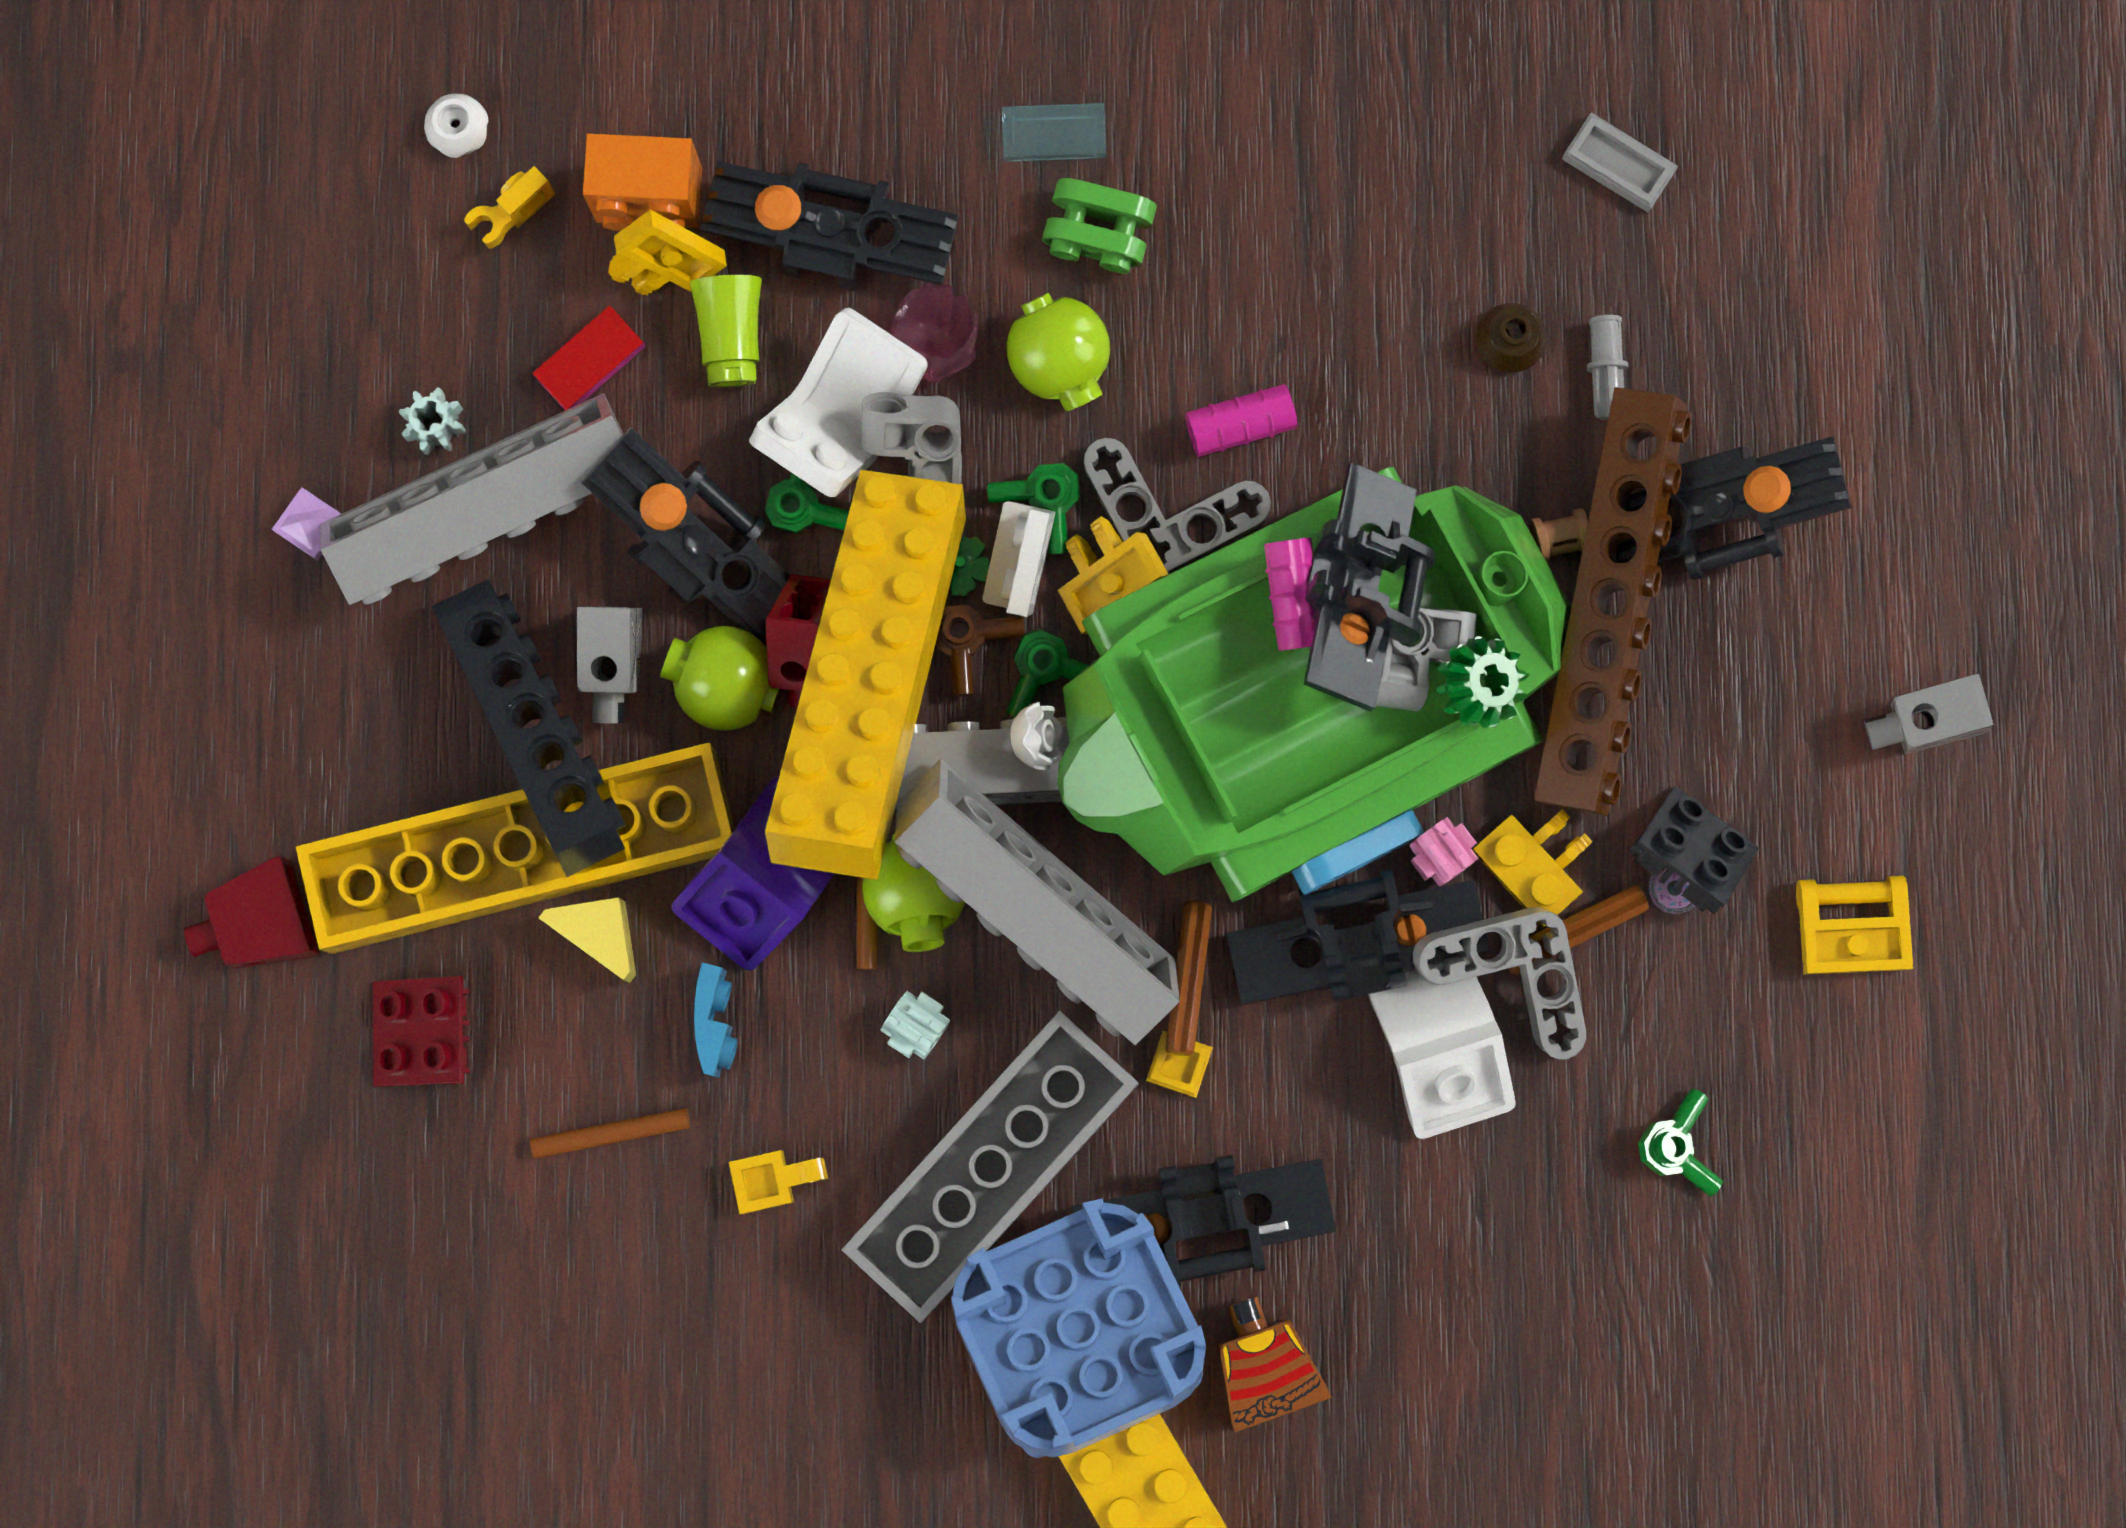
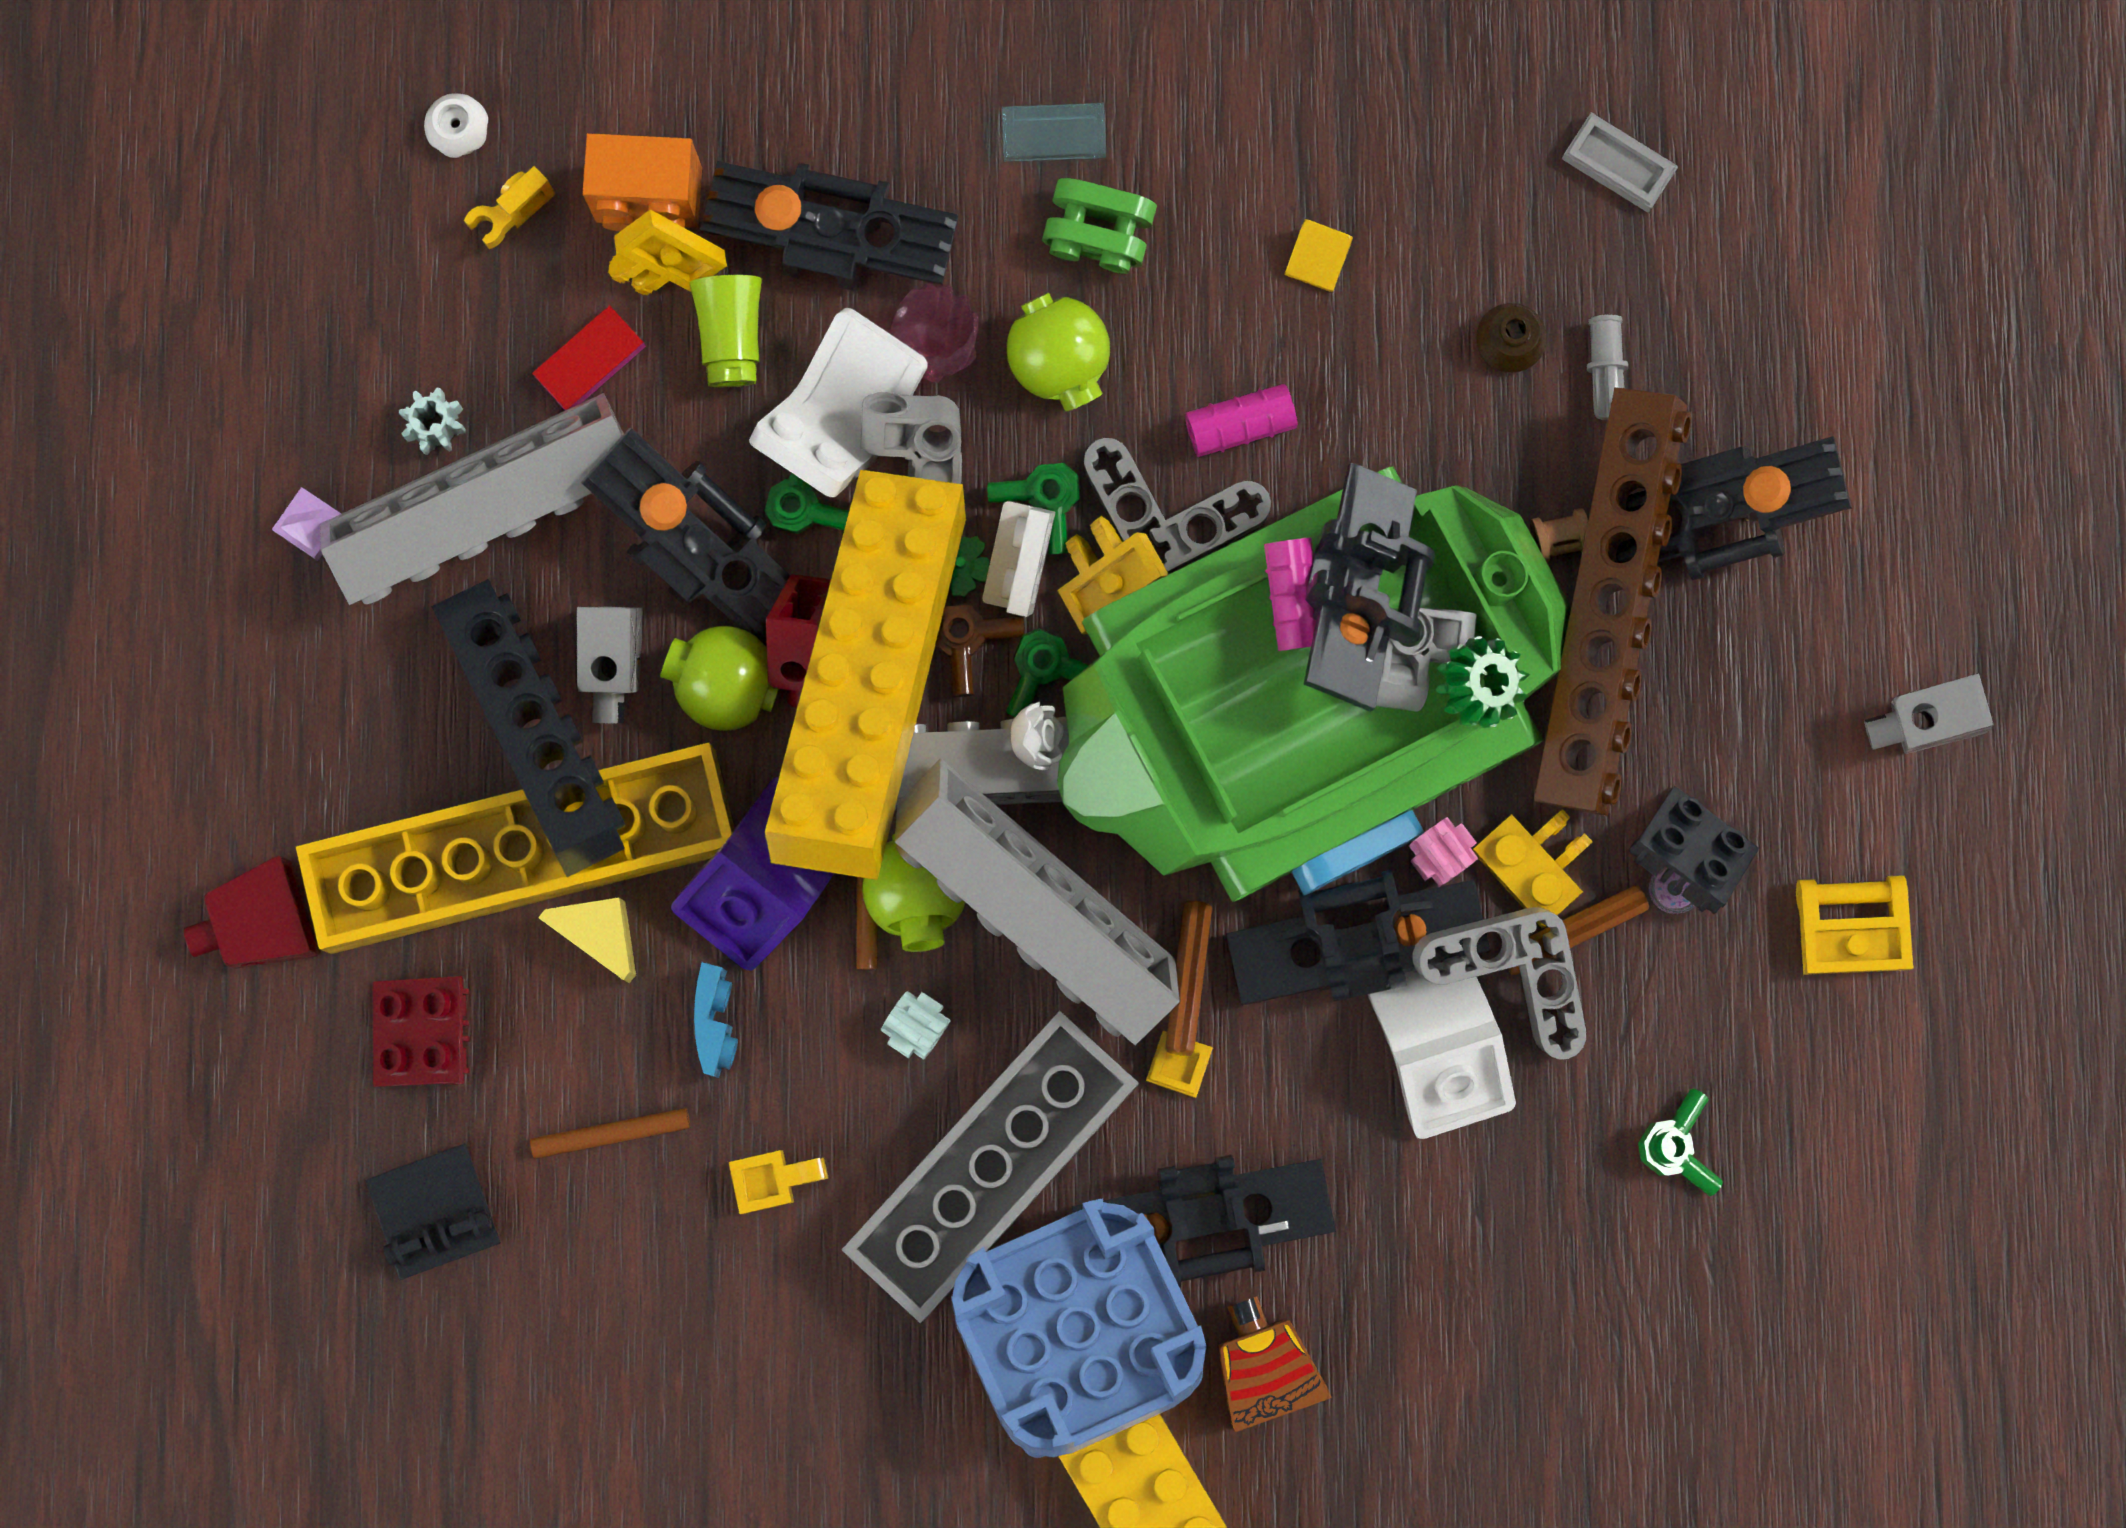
none -> black hinge [365,1143,501,1280]
none -> yellow slope [1285,219,1353,293]

